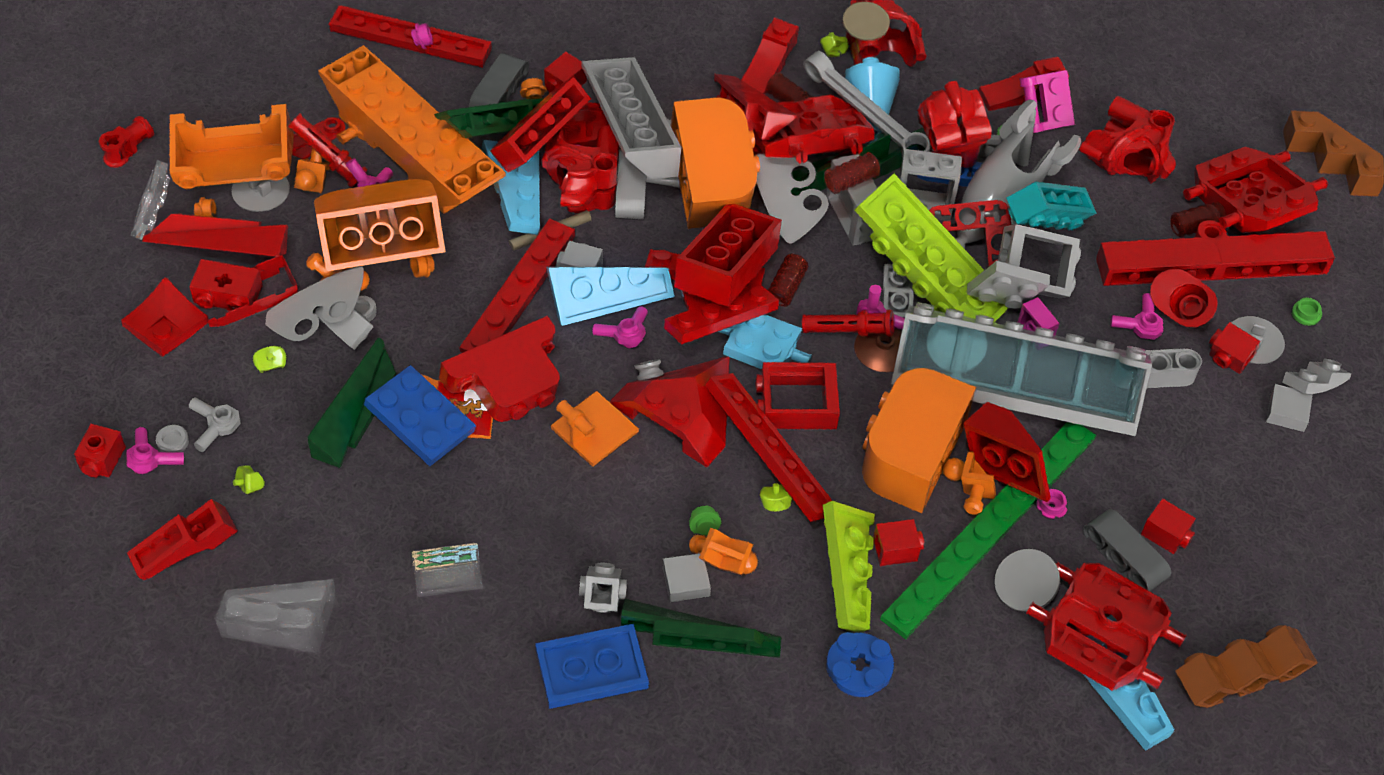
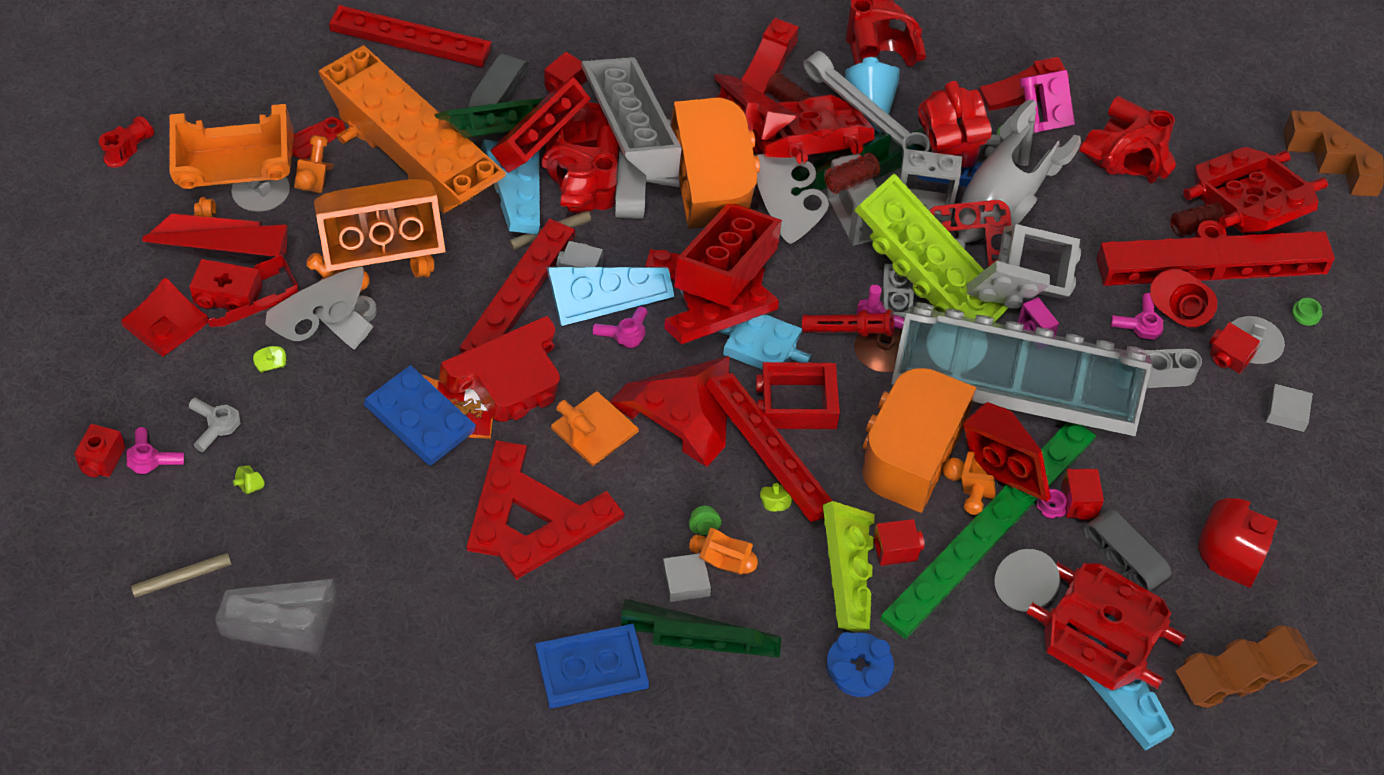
red slope [127,499,238,580] -> none
clear plate [130,160,171,240] -> none
light grey tile [156,425,189,452] -> none
red pin [287,113,368,188] -> none
dark green wedge [308,338,396,468] -> none
dark pink piece [346,158,393,187] -> none
dark pink plate [411,23,433,49] -> none
clear panel [412,543,483,598] -> none
orange plate [520,78,547,100] -> none
light grey brick [579,563,627,613] -> none
light grey bush [634,359,664,380] -> none
clear red piece [768,253,809,307] -> none
lime piece [820,32,848,57] -> none
dark tan piece [843,2,890,41] -> none
teal brick [1006,182,1096,231] -> none
red brick [1141,498,1196,554] -> none
light grey slope [1282,359,1351,394] -> none
none -> dark tan bar [131,552,232,598]
none -> red plate [467,440,624,580]
none -> red brick [1061,469,1104,520]
none -> red brick [1197,498,1278,588]

